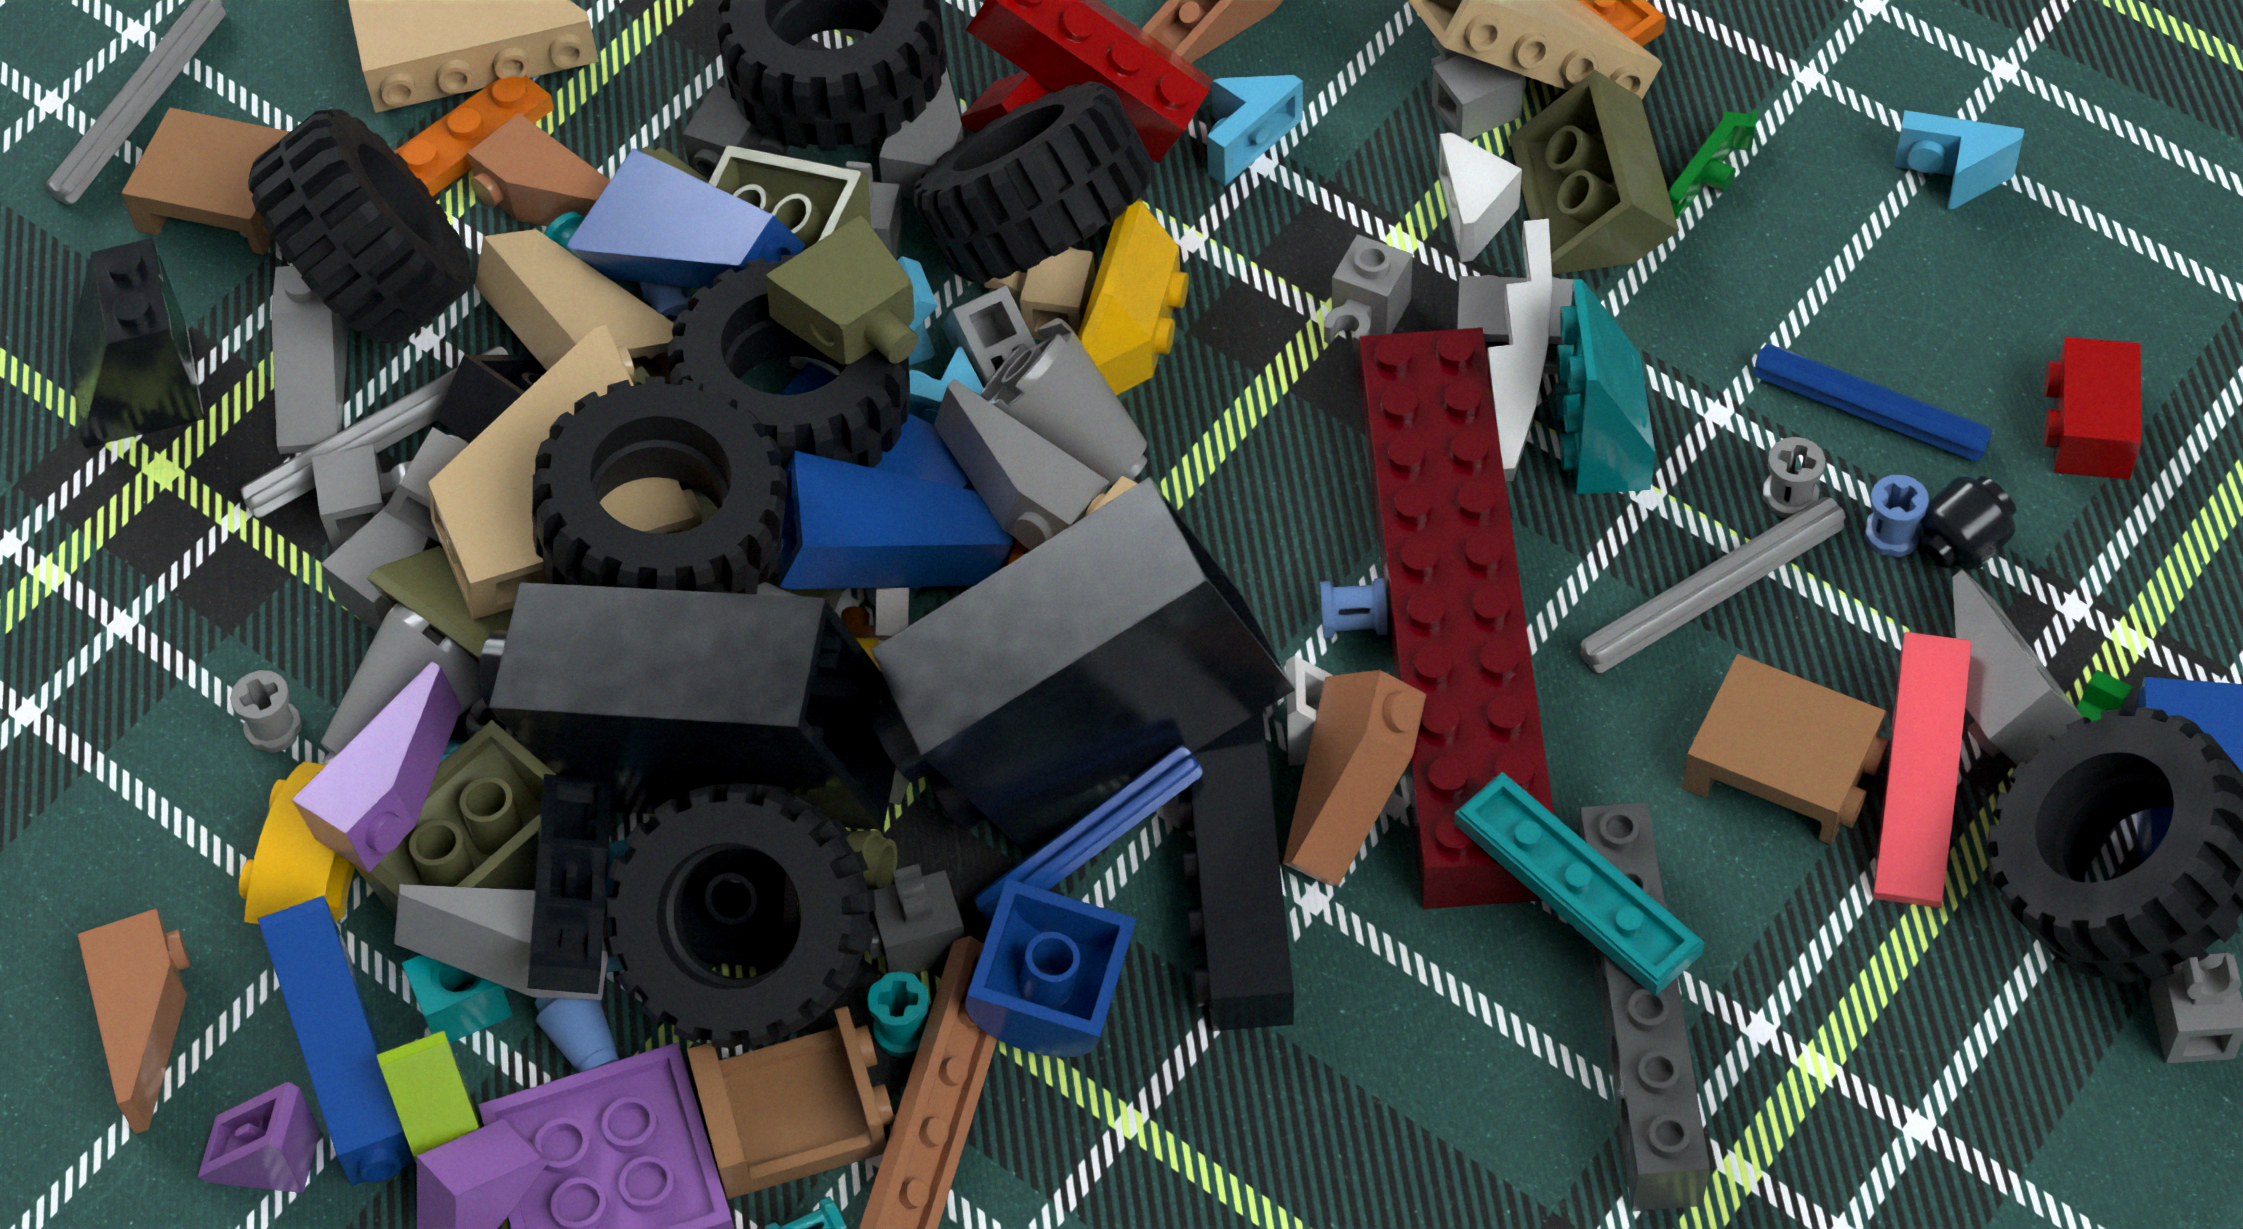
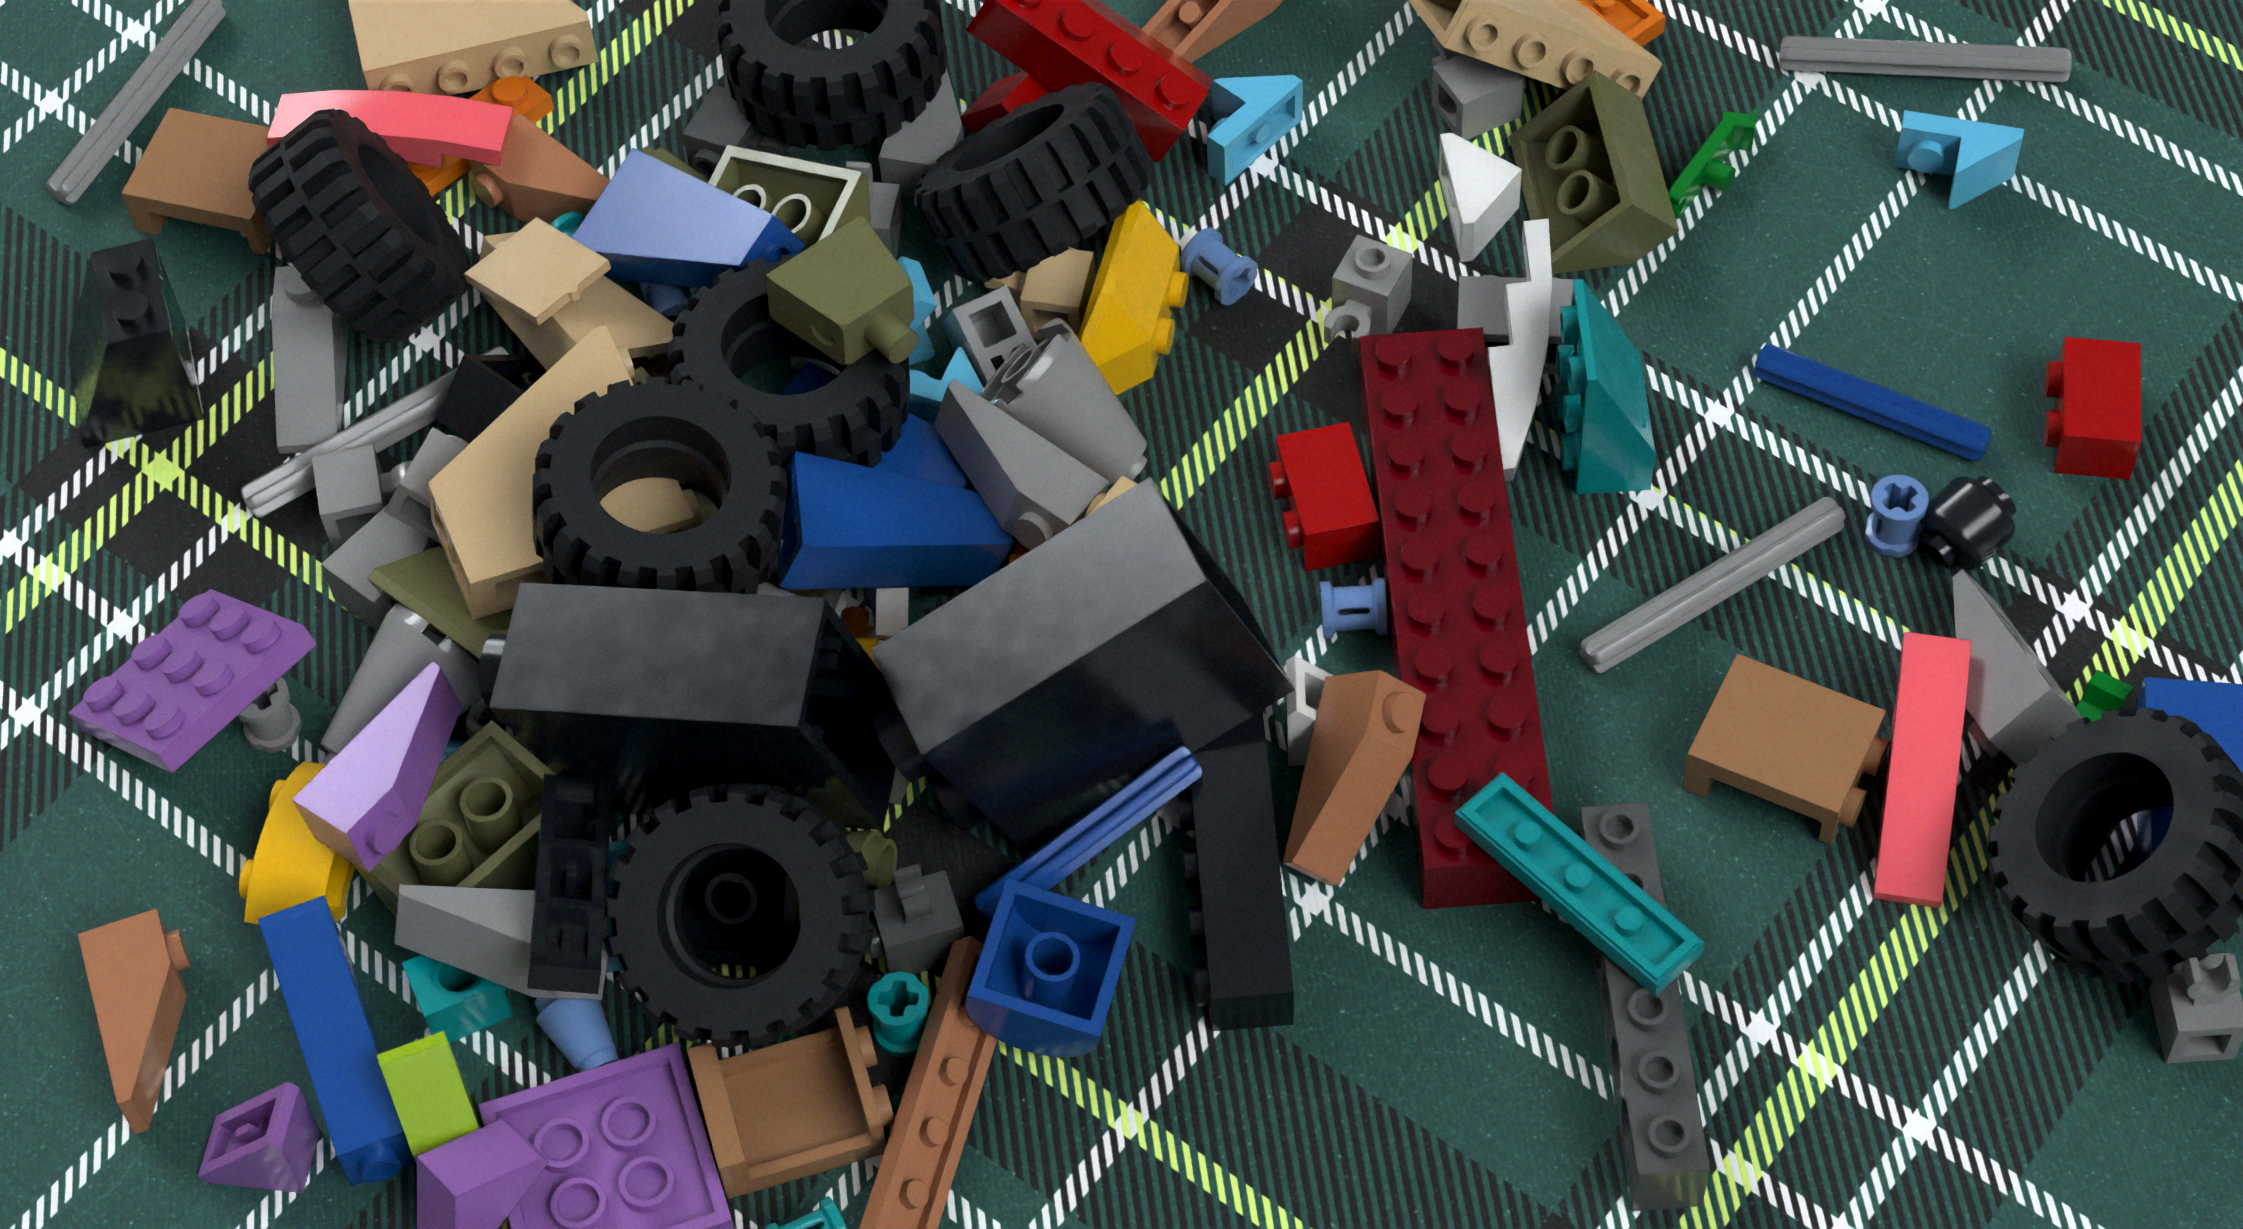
light grey bush [1762,437,1826,519] -> none
none -> medium lavender plate [68,589,317,774]
none -> coral slope [267,90,513,168]
none -> tan piece [464,217,611,326]
none -> medium blue bush [1180,227,1258,306]
none -> red brick [1267,422,1380,572]
none -> light grey axle [1779,35,2072,83]

